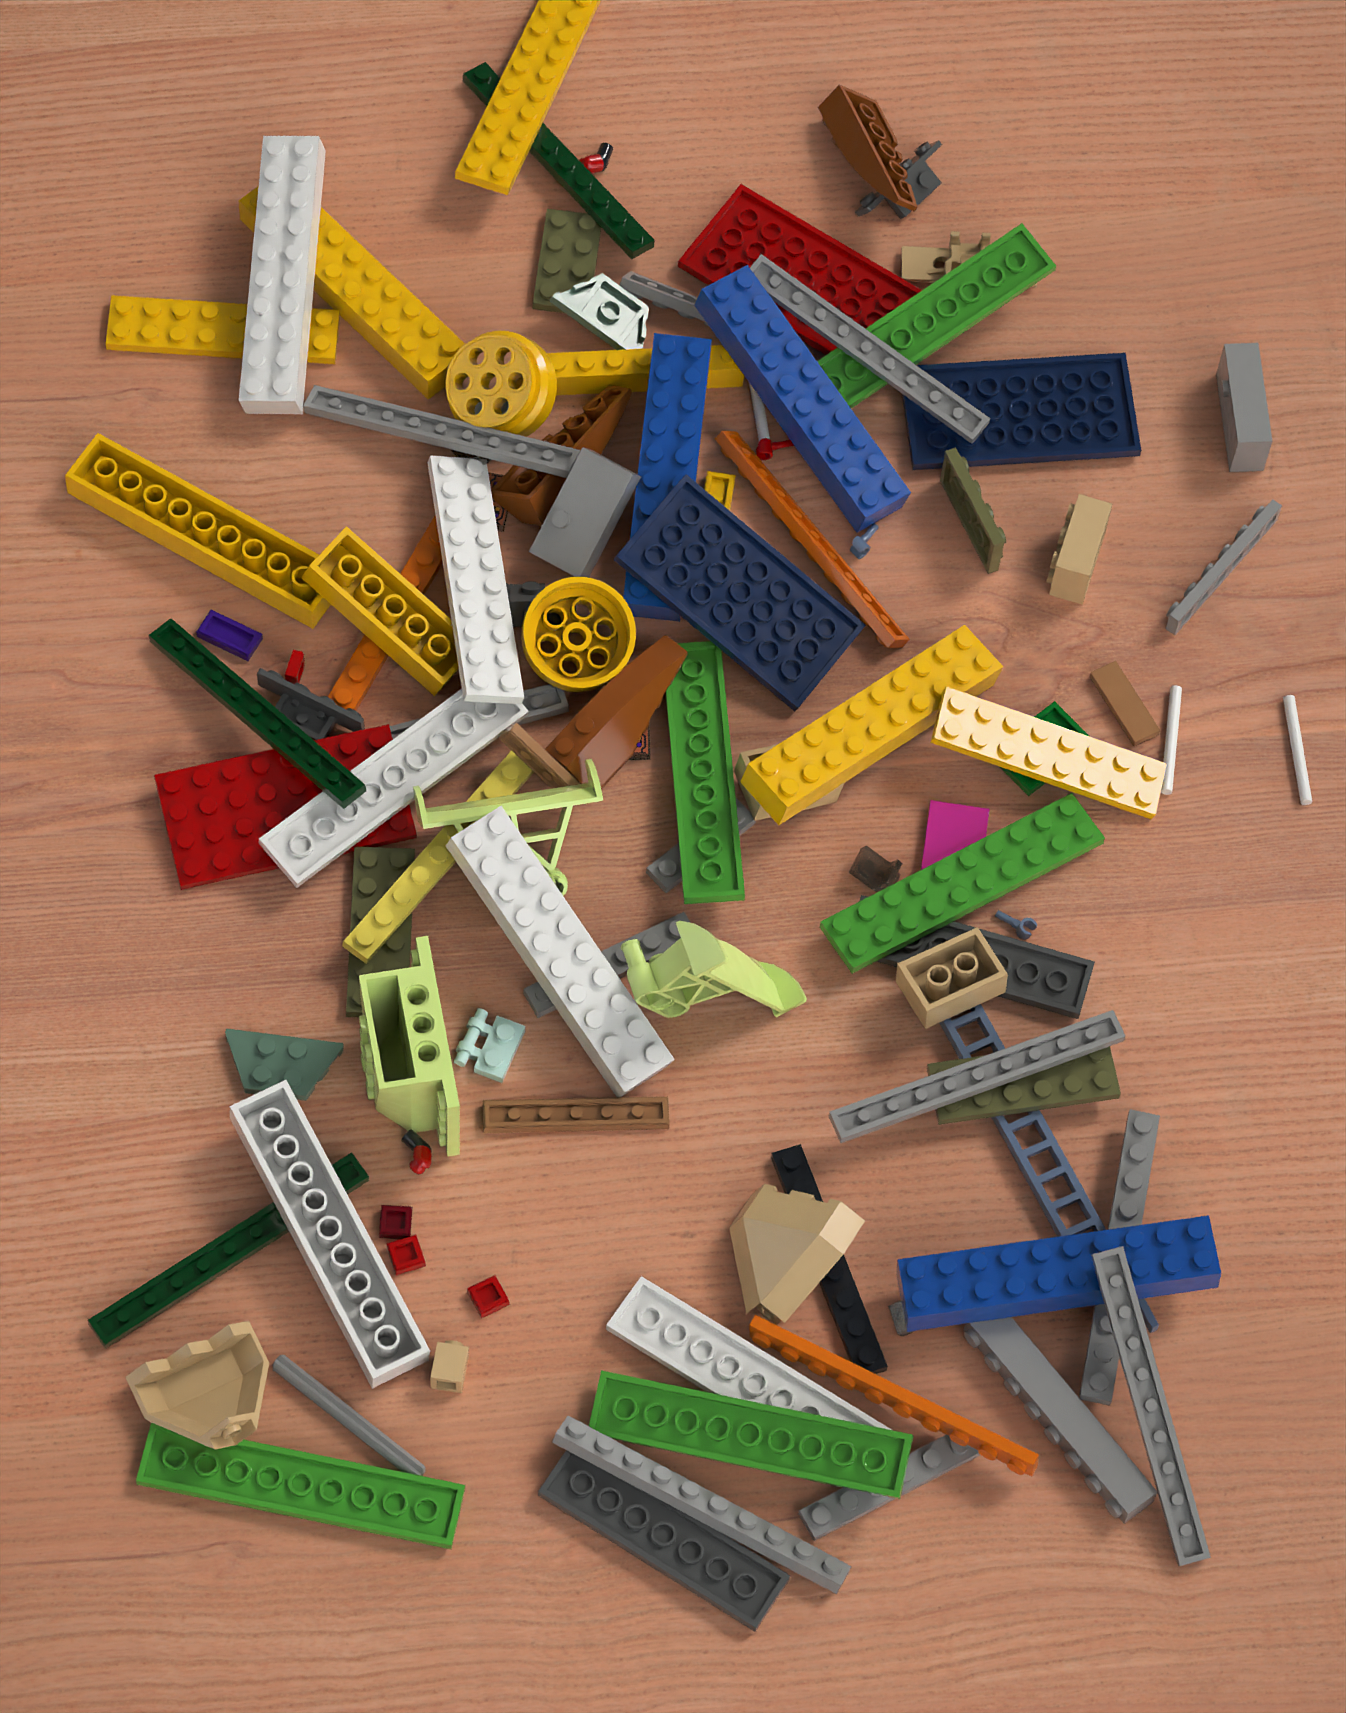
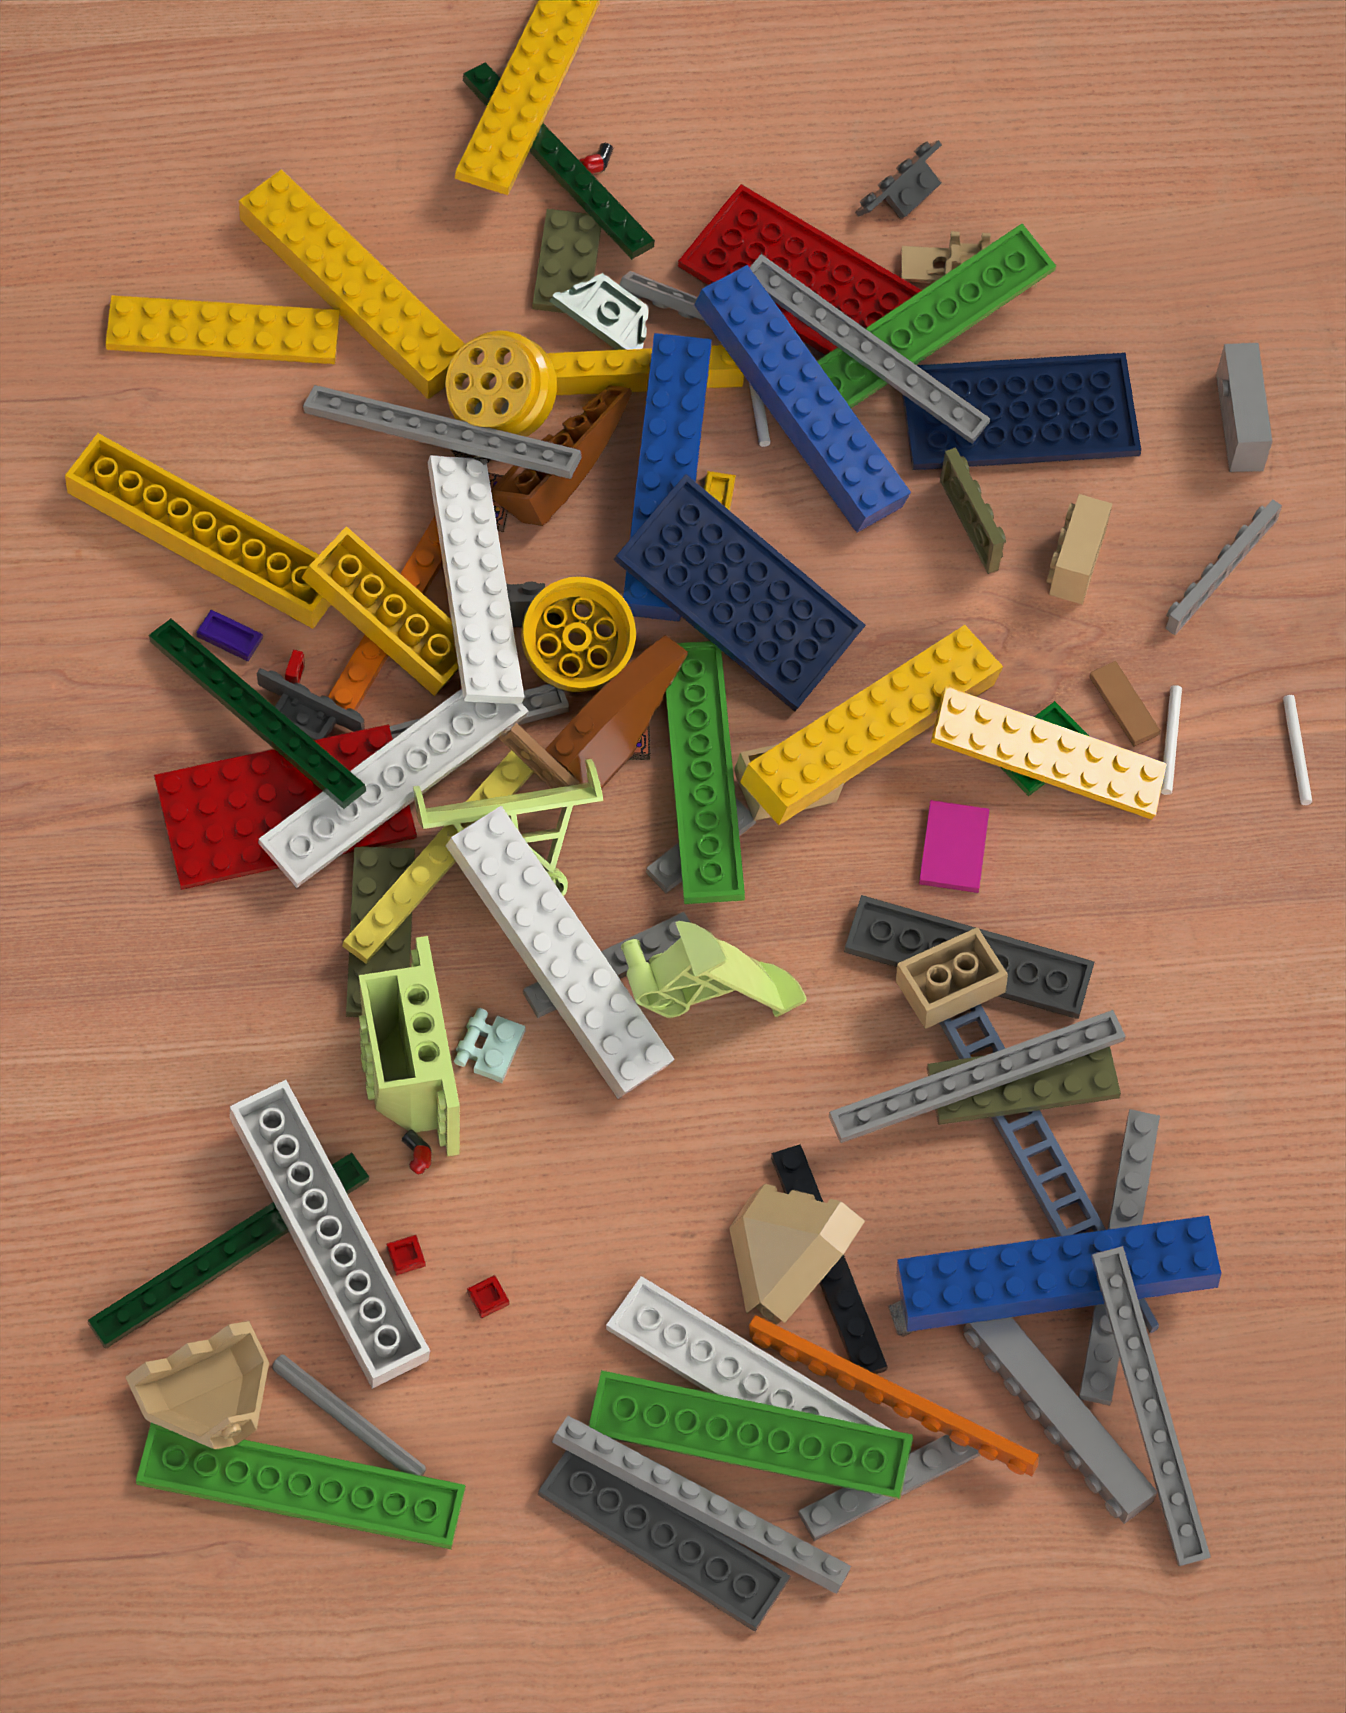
sand green wing [225,1028,344,1101] -> none
white brick [239,136,326,414] -> none
dark red tile [379,1205,413,1239] -> none
tan brick [431,1340,469,1393] -> none
medium nougat tile [483,1096,669,1133] -> none
light grey brick [529,447,641,578] -> none
orange plate [715,431,910,648] -> none
red hand [756,438,794,461] -> none
dark orange wedge [818,84,918,211] -> none
bright green plate [819,793,1105,974] -> none
clear smoke bracket [849,846,903,893] -> none
sand blue hand [850,524,879,559] -> none
sand blue hand [995,910,1037,940] -> none

